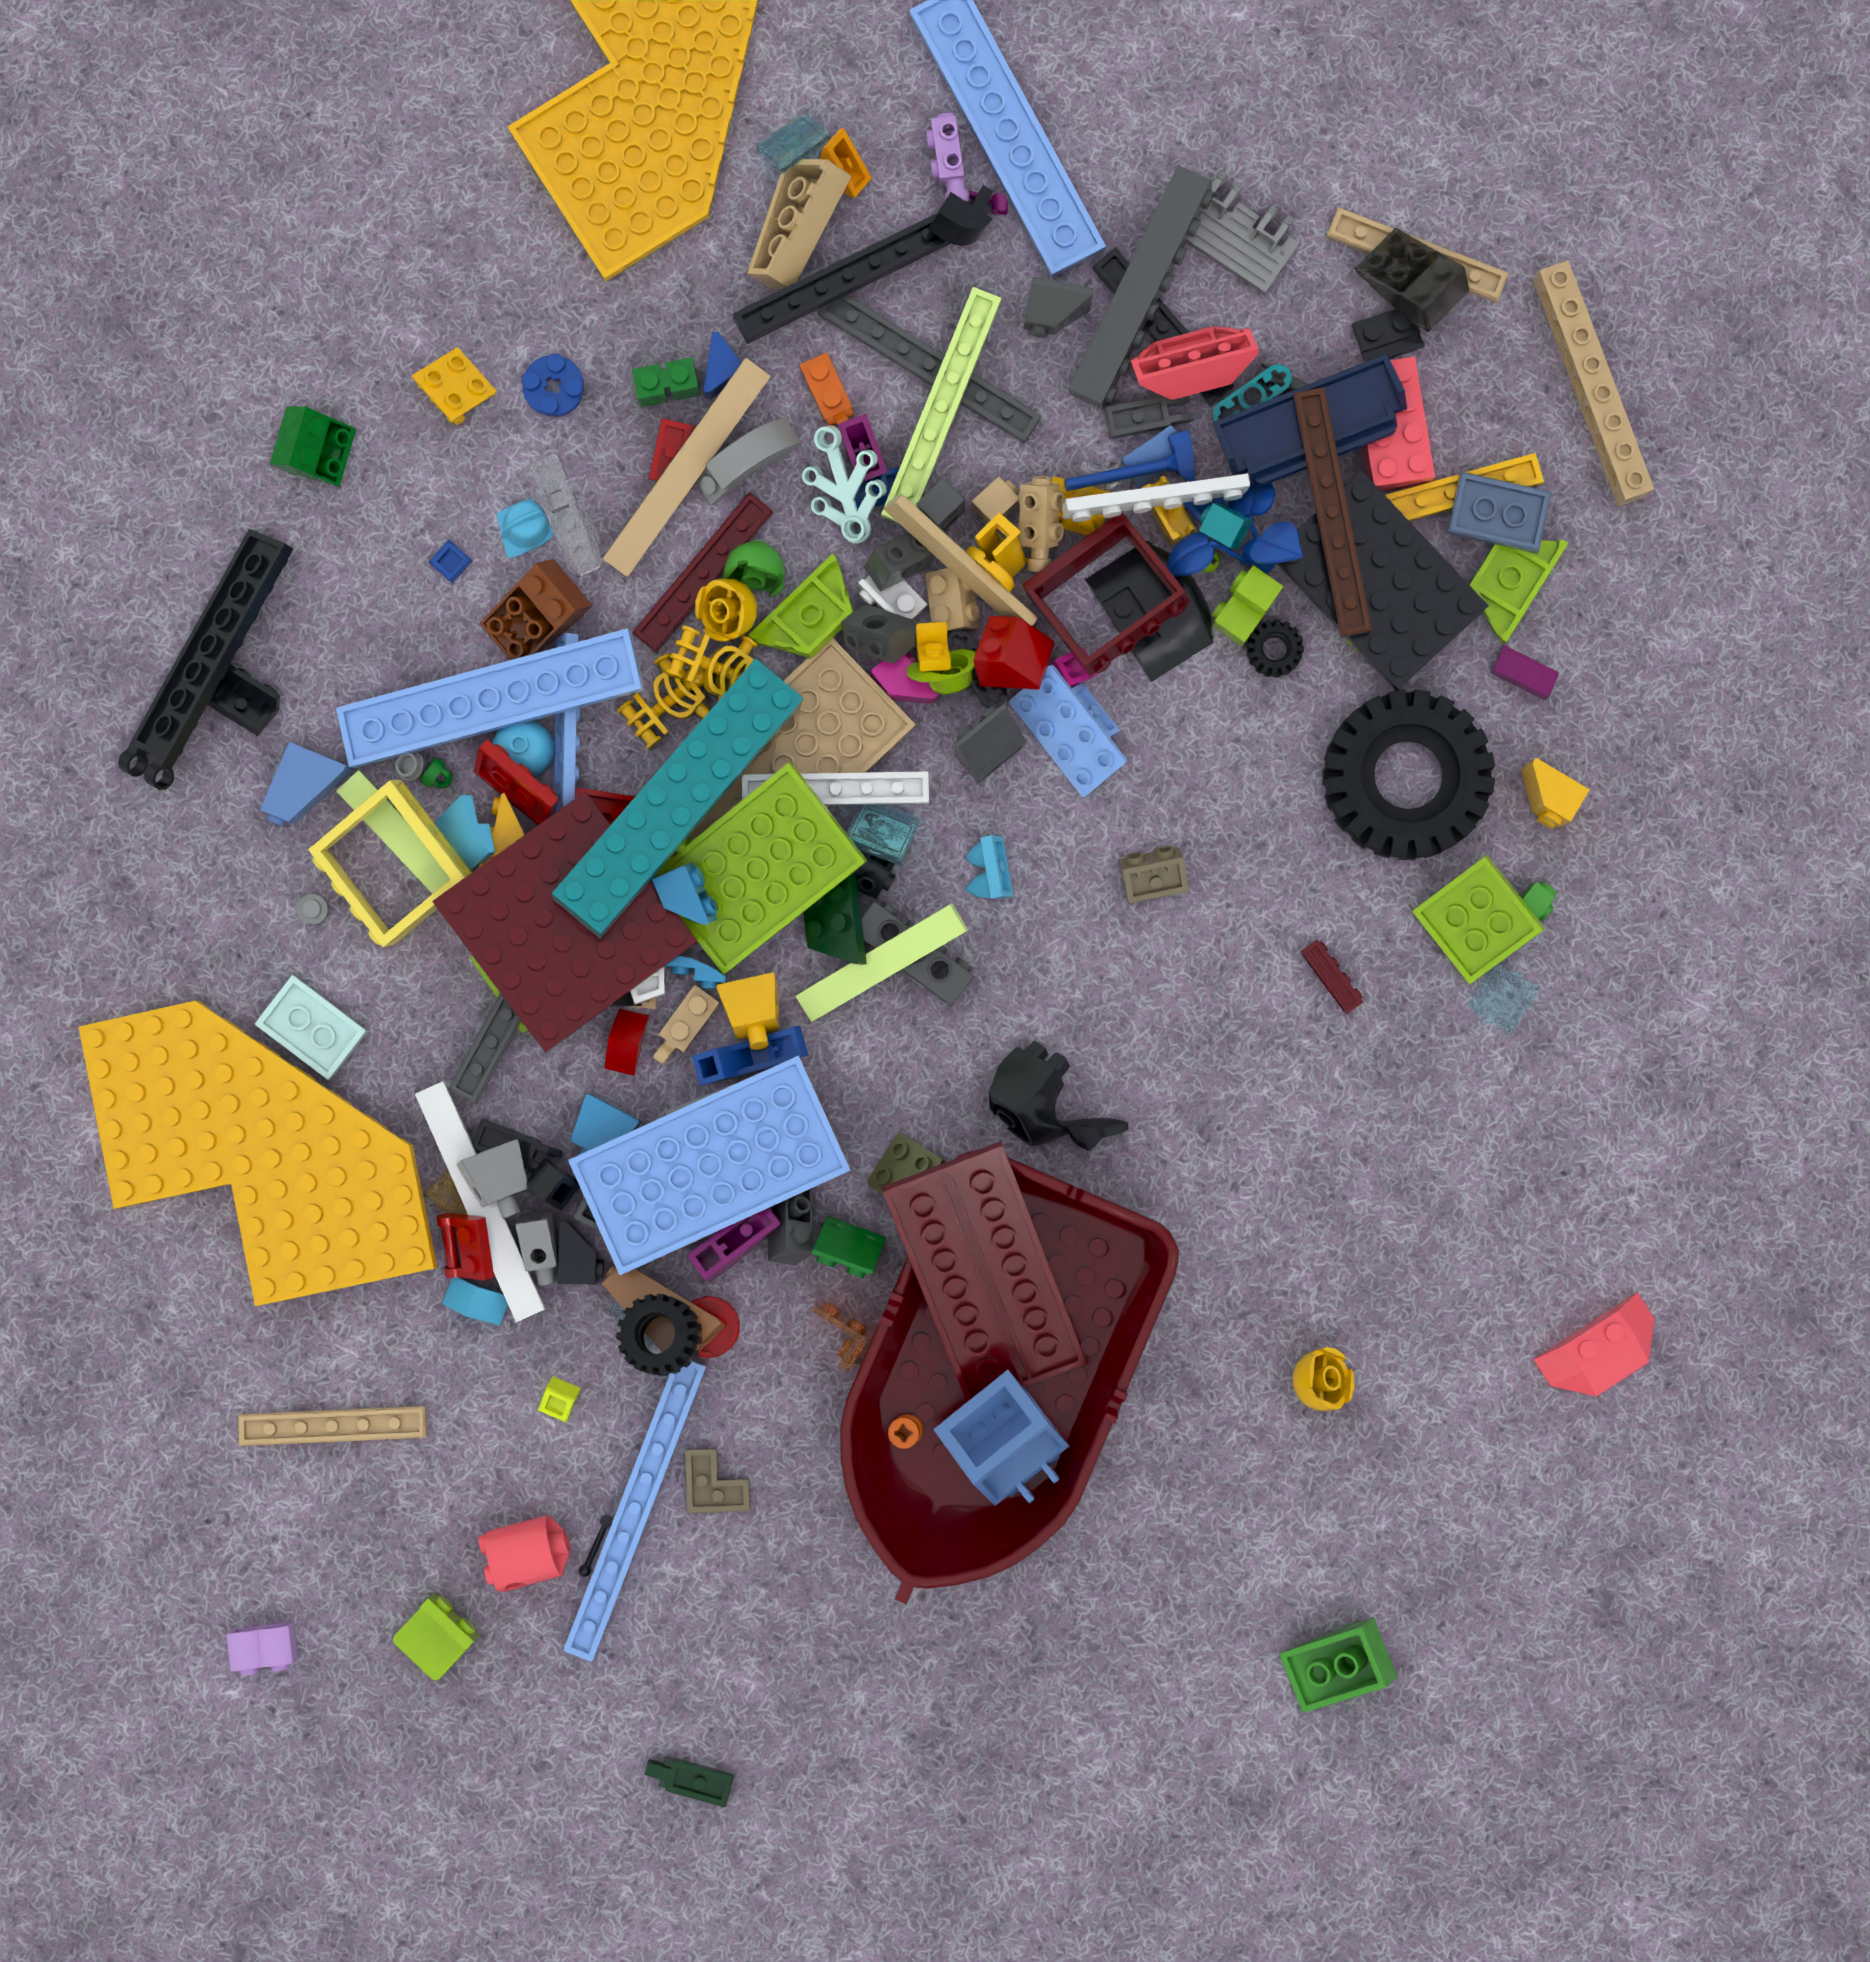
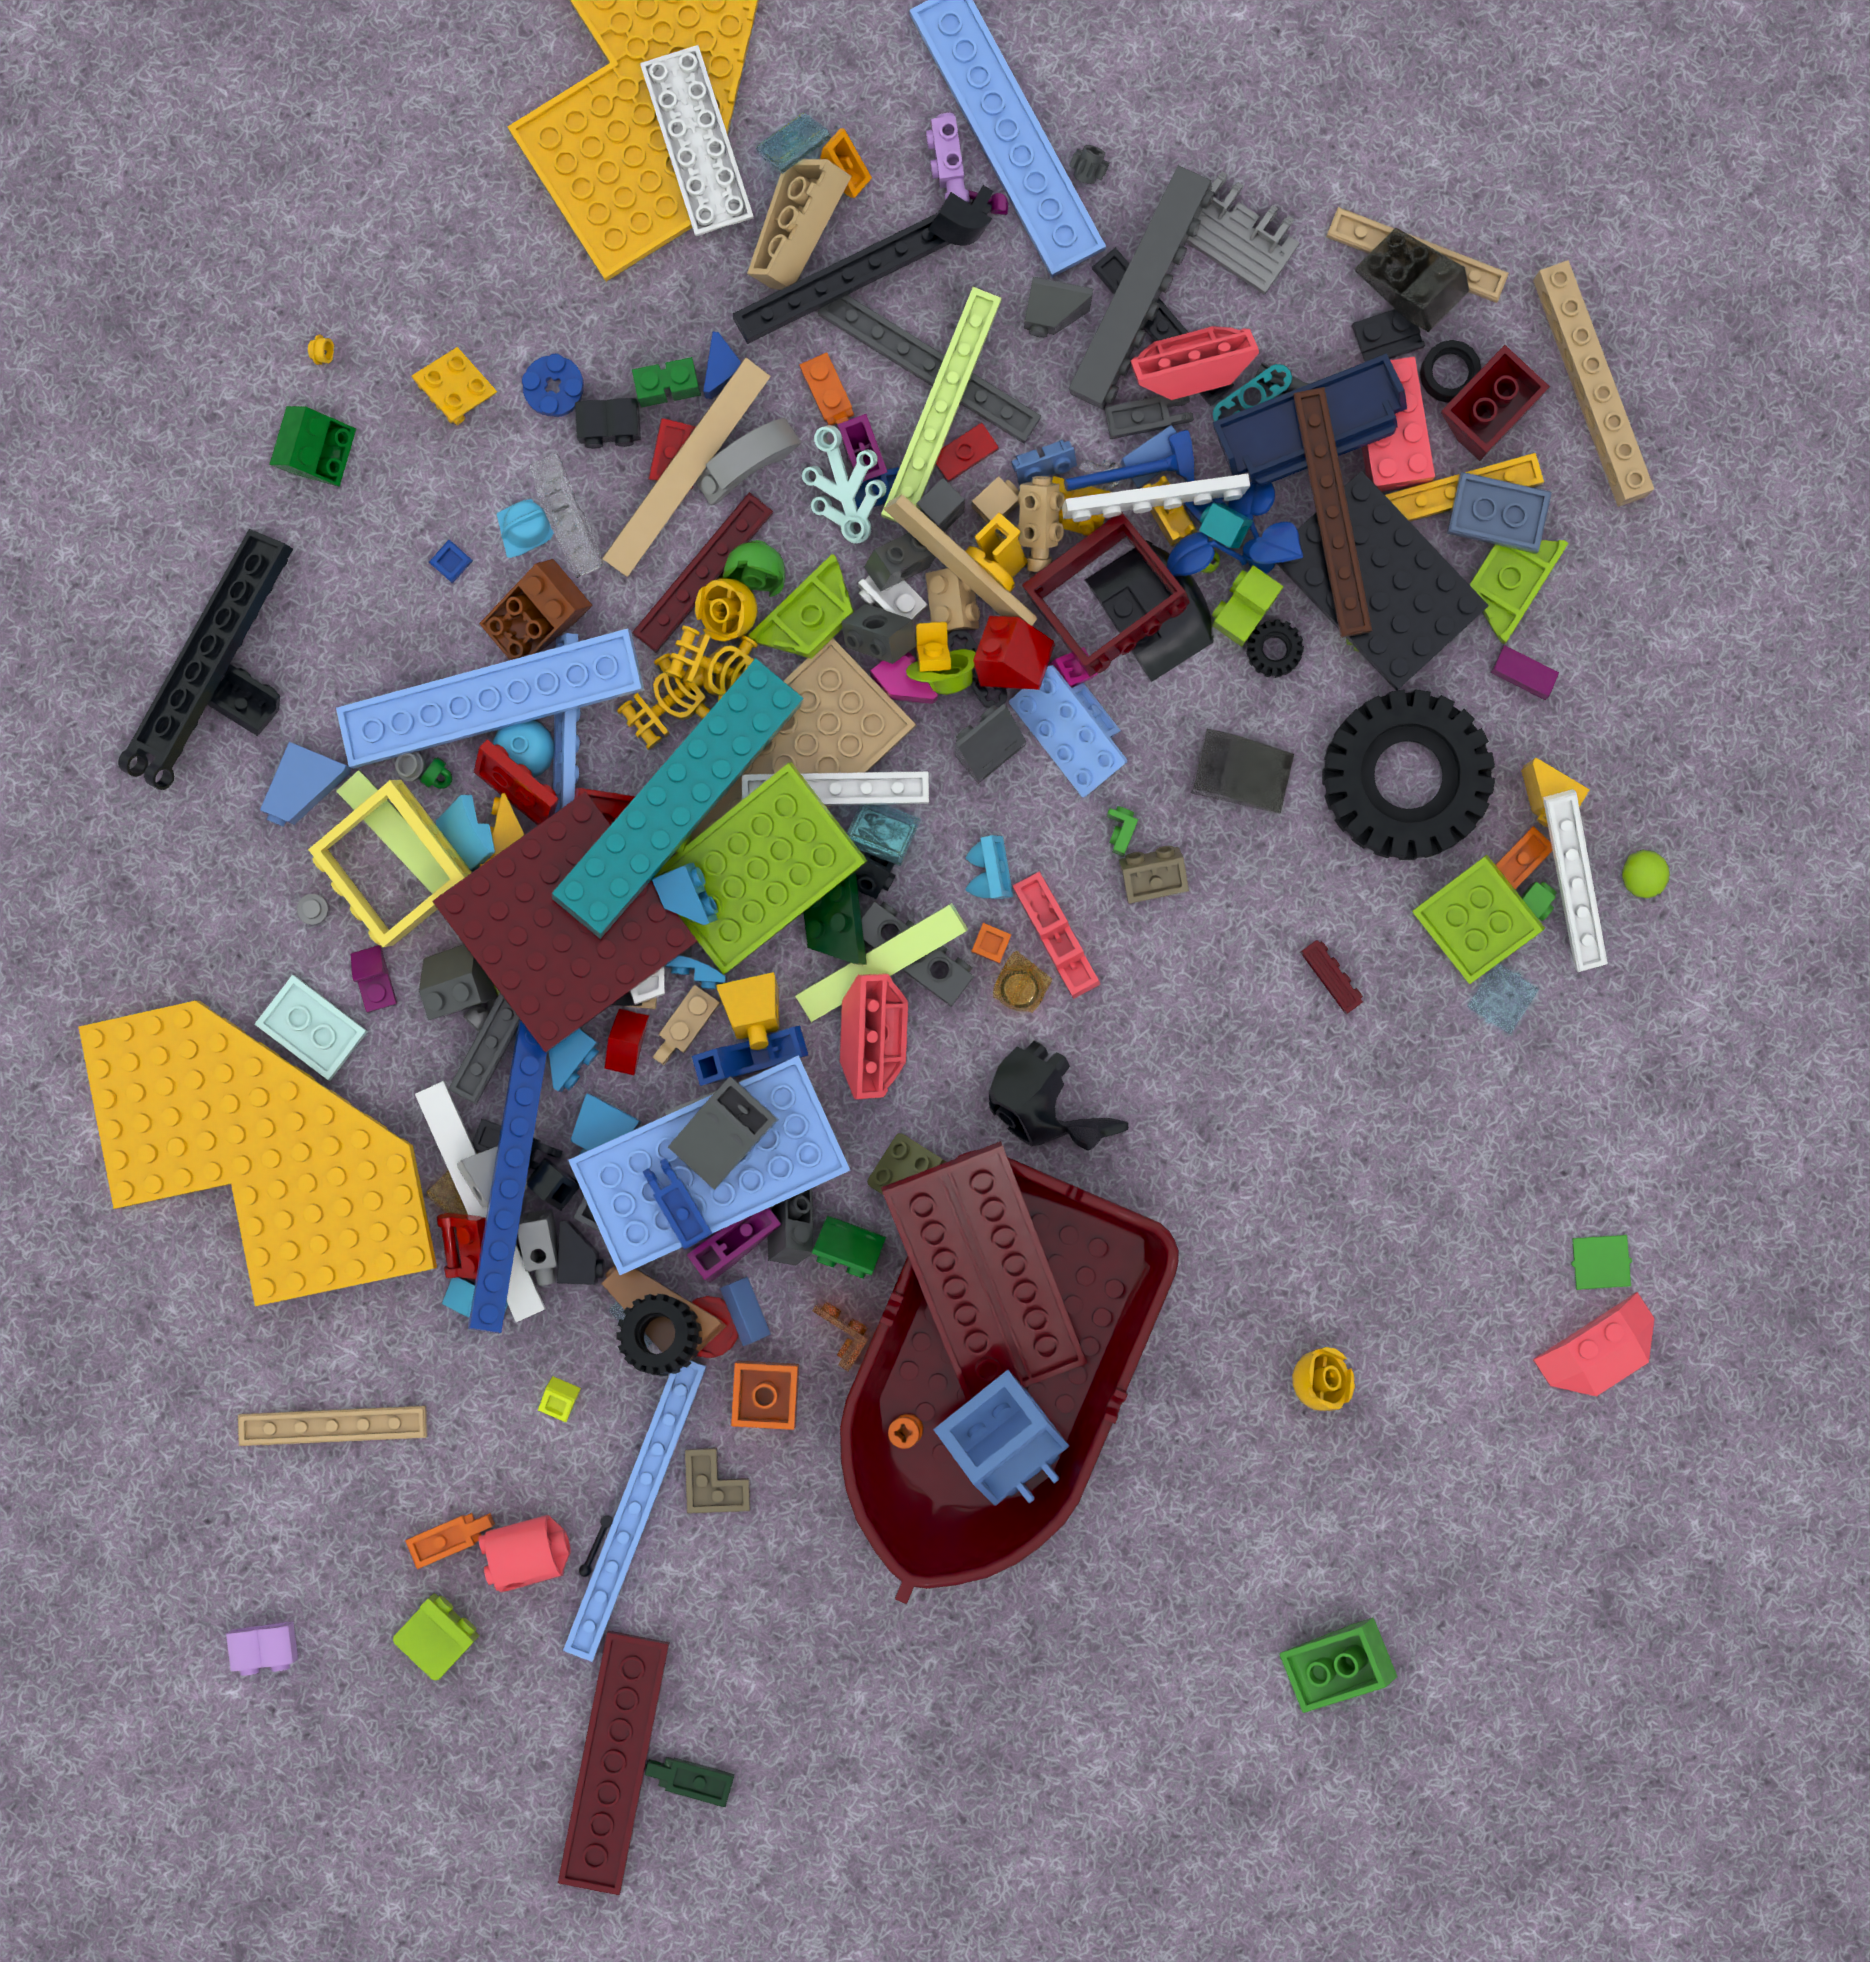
none -> yellow plate [308,334,334,365]
none -> magenta slope [350,945,398,1013]
none -> orange hinge [405,1513,495,1569]
none -> dark grey slope [419,944,498,1020]
none -> light grey hinge [463,1006,489,1032]
none -> blue plate [468,1019,547,1334]
none -> dark azure slope [549,1028,599,1092]
none -> dark red plate [558,1630,670,1895]
none -> black brick [575,398,641,449]
none -> white plate [640,45,754,236]
none -> blue hinge [643,1158,713,1250]
none -> dark grey slope [668,1076,779,1190]
none -> medium blue slope [720,1277,771,1346]
none -> orange brick [731,1360,799,1430]
none -> coral wedge [840,973,908,1099]
none -> red plate [936,422,999,482]
none -> orange plate [971,923,1012,964]
none -> clear yellow piece [993,951,1052,1013]
none -> medium blue hinge [1011,440,1077,486]
none -> coral slope [1012,871,1100,999]
none -> dark grey gear [1069,145,1110,184]
none -> bright green bracket [1107,806,1138,857]
none -> clear smoke slope [1190,728,1294,814]
none -> black tyre [1420,340,1481,403]
none -> dark red slope [1441,345,1550,461]
none -> orange hinge [1495,826,1553,889]
none -> white tile [1543,789,1608,972]
none -> bright green piece [1571,1235,1632,1290]
none -> lime hair [1622,849,1670,898]

